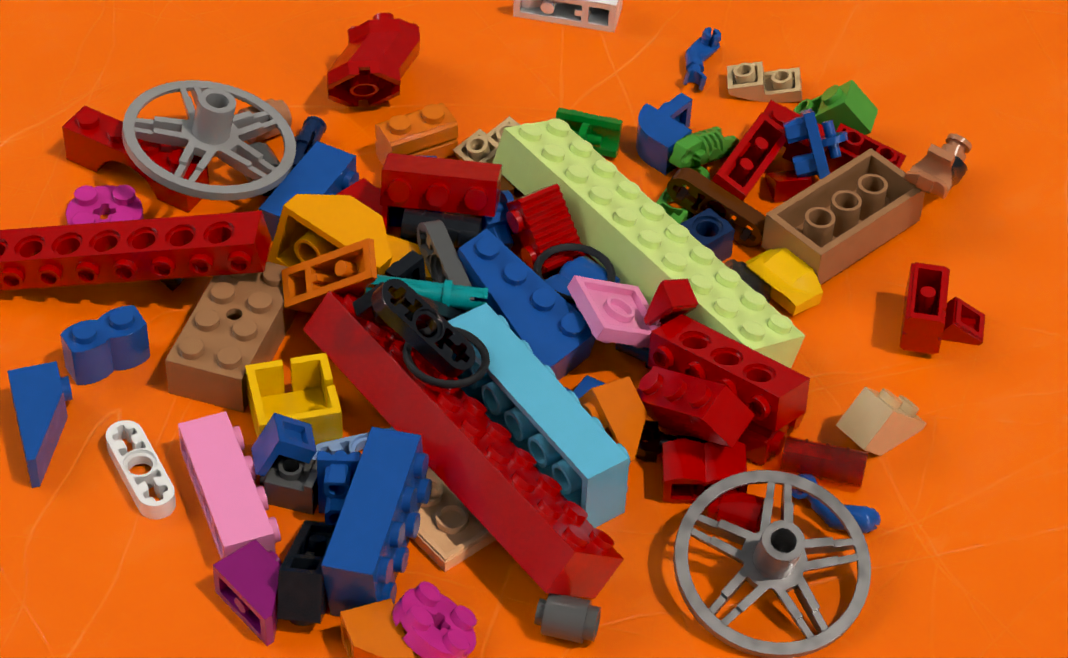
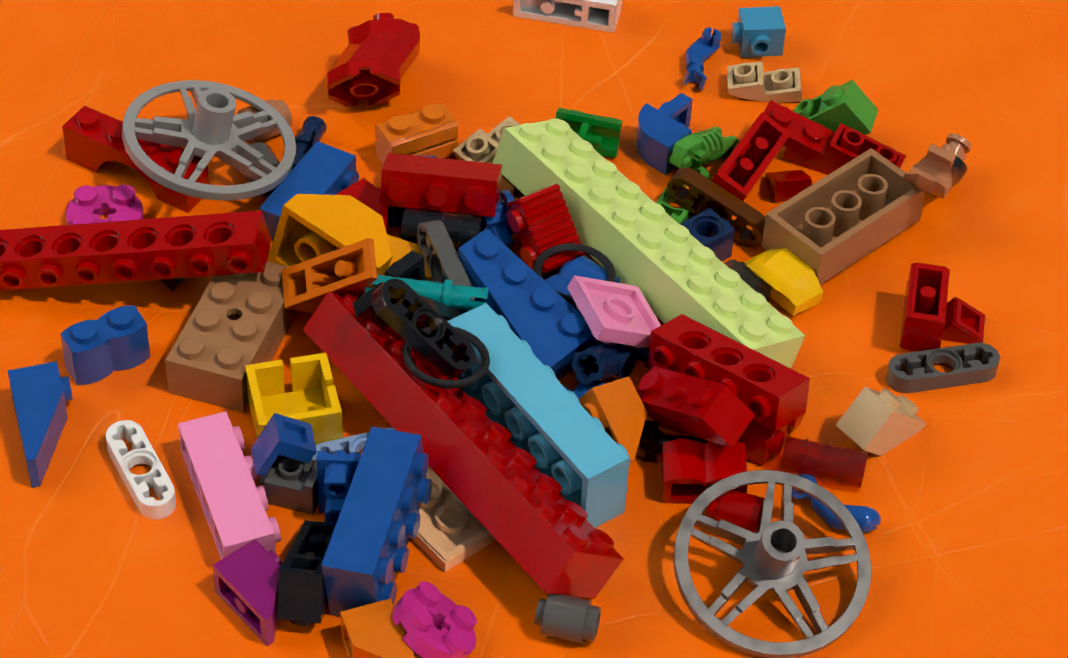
red slope [644,279,699,326] -> none
blue hips [783,108,848,179] -> none
none -> dark blue piece [571,338,638,385]
none -> dark azure brick [731,6,786,57]
none -> dark grey beam [886,343,1000,393]

